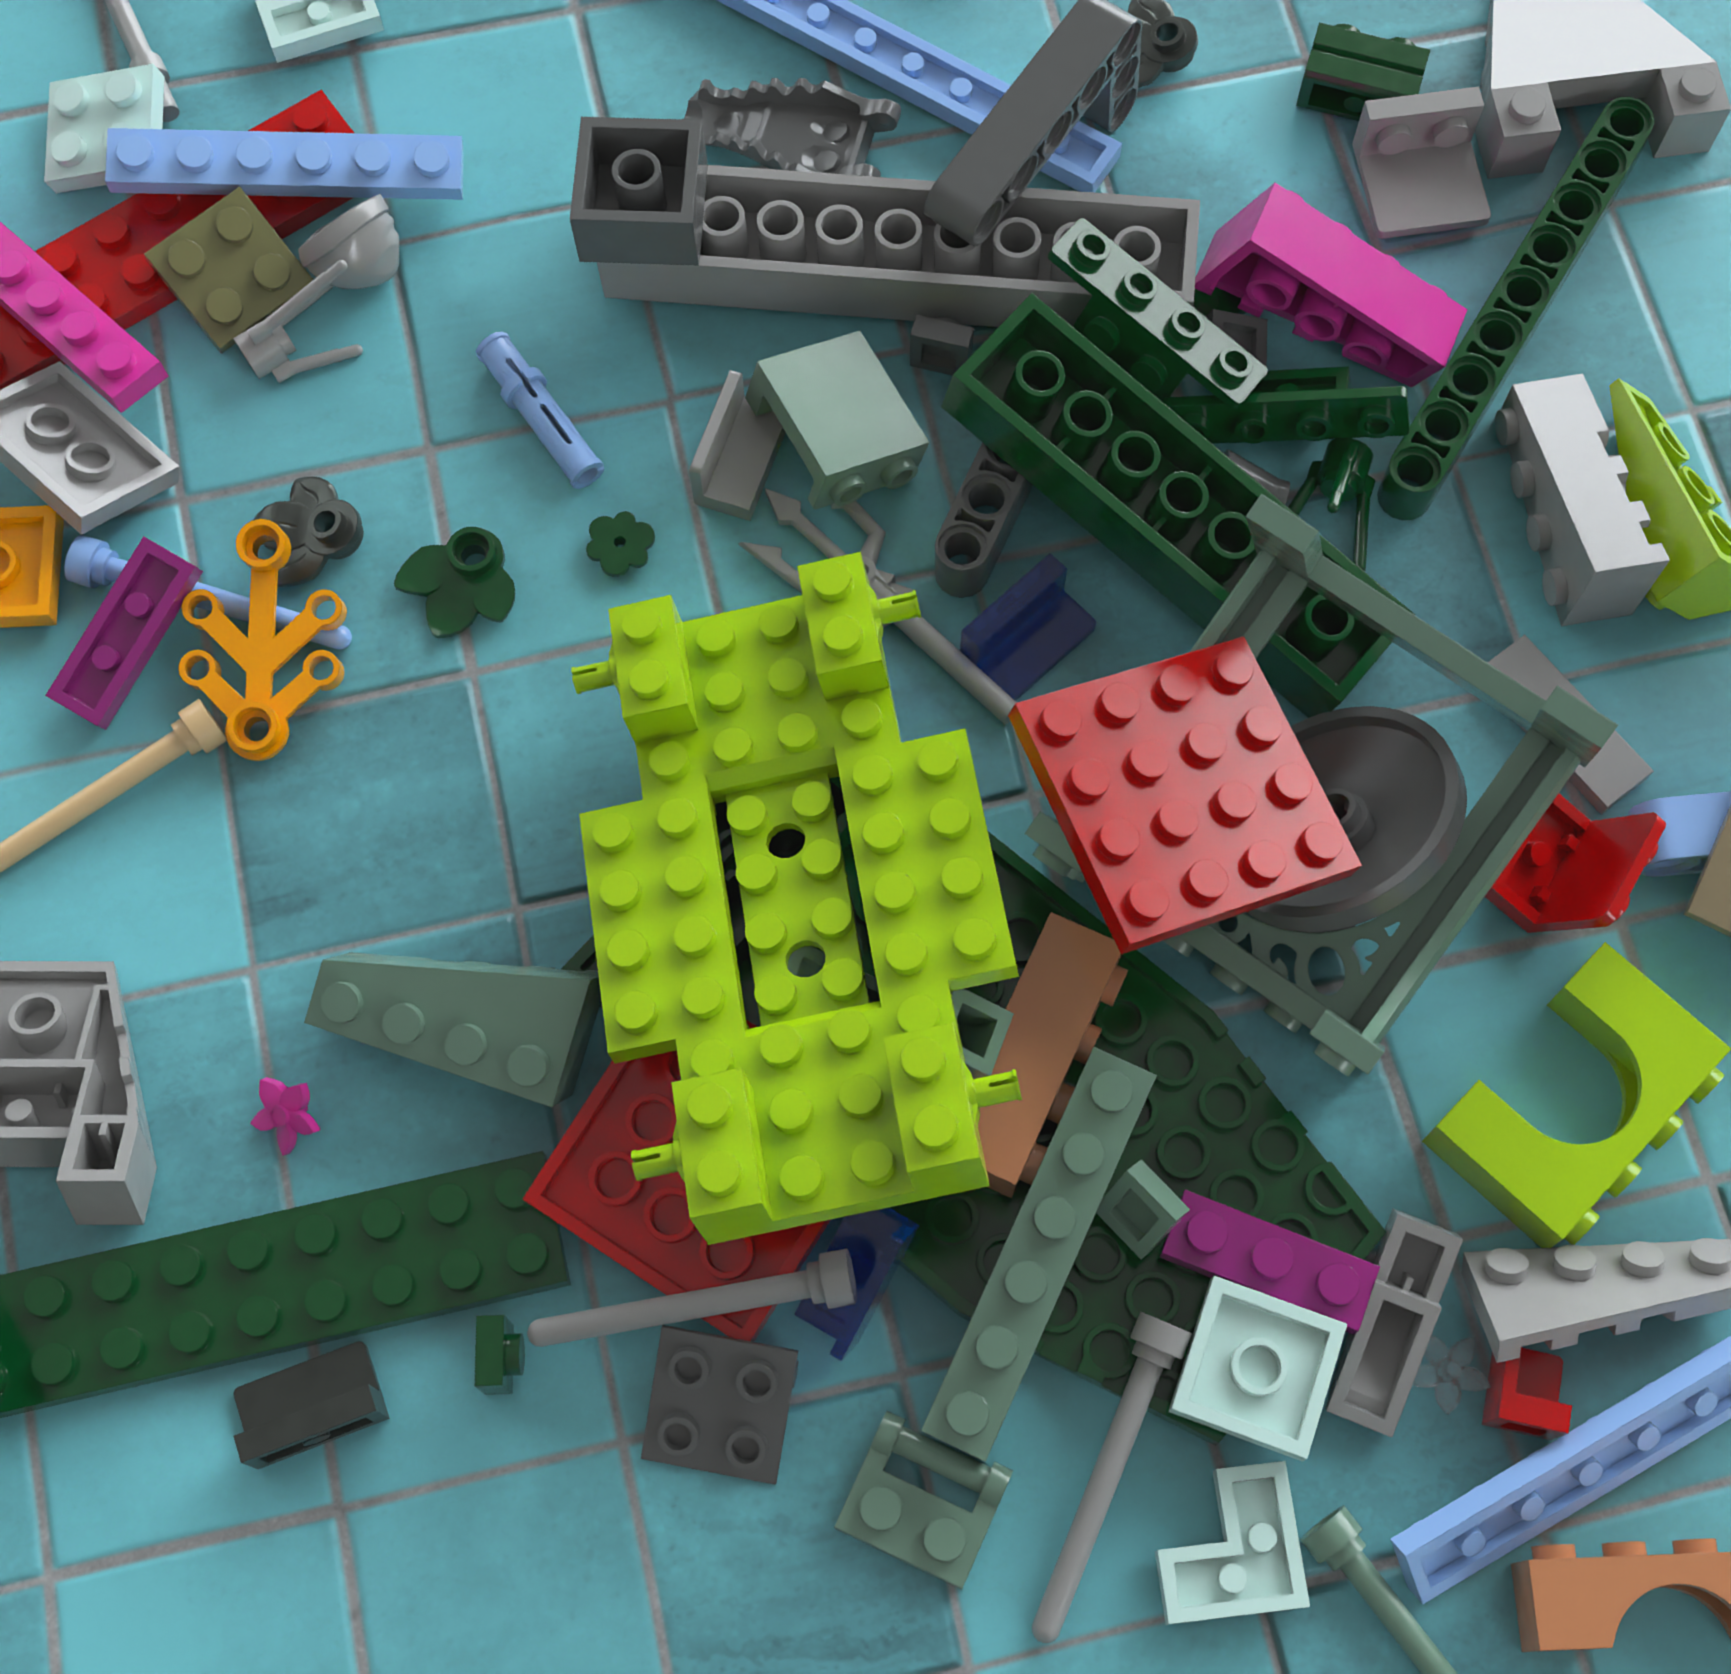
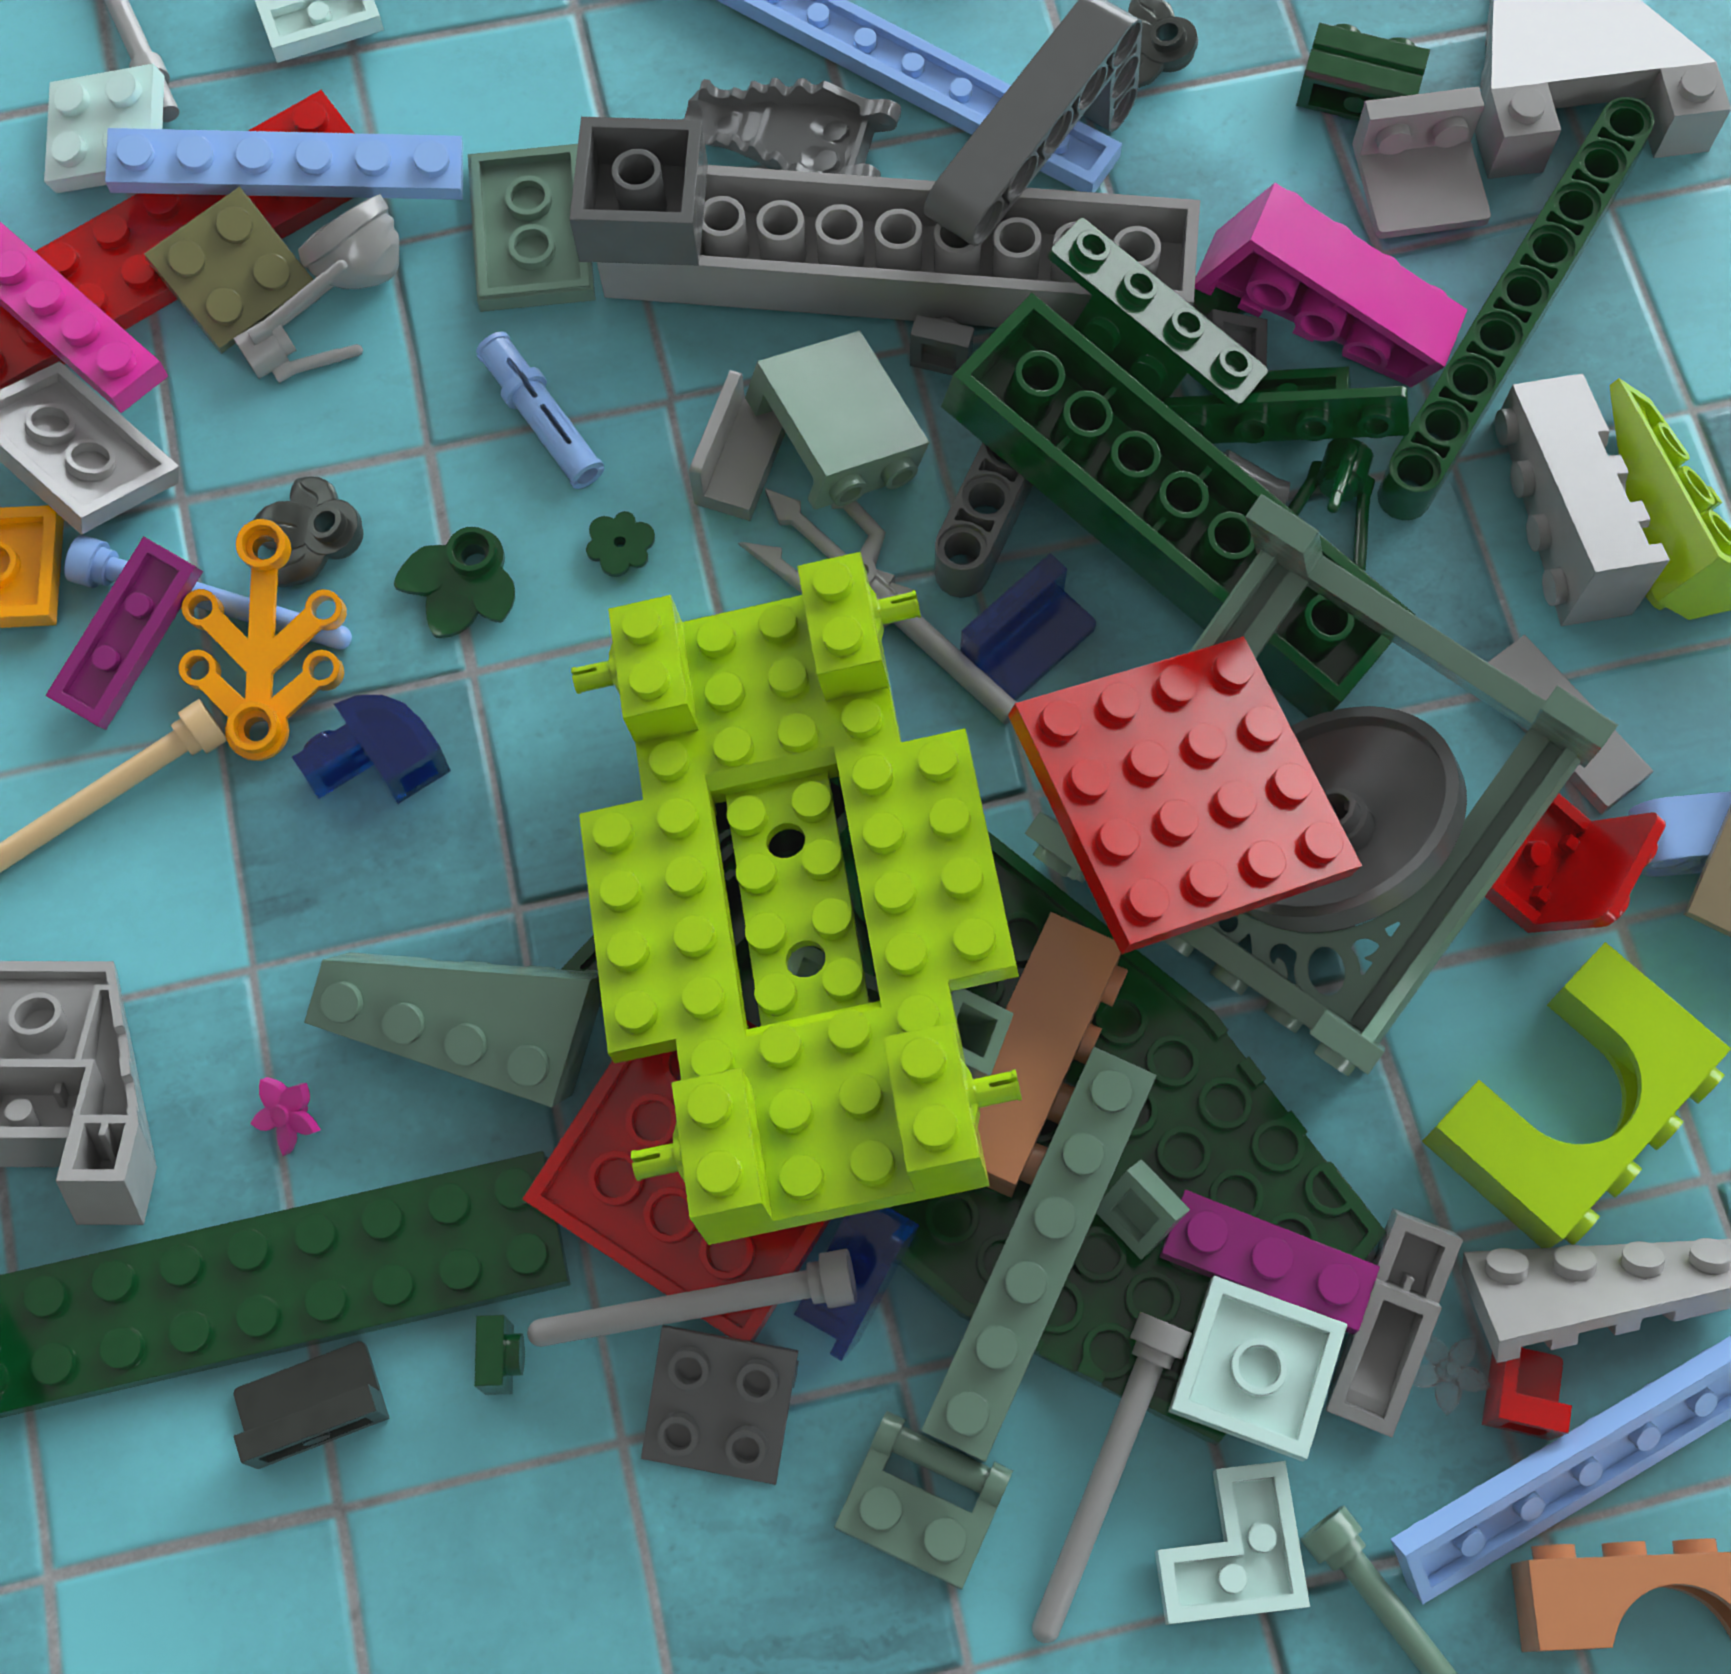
none -> clear blue brick [292,694,451,804]
none -> sand green tile [468,144,596,312]

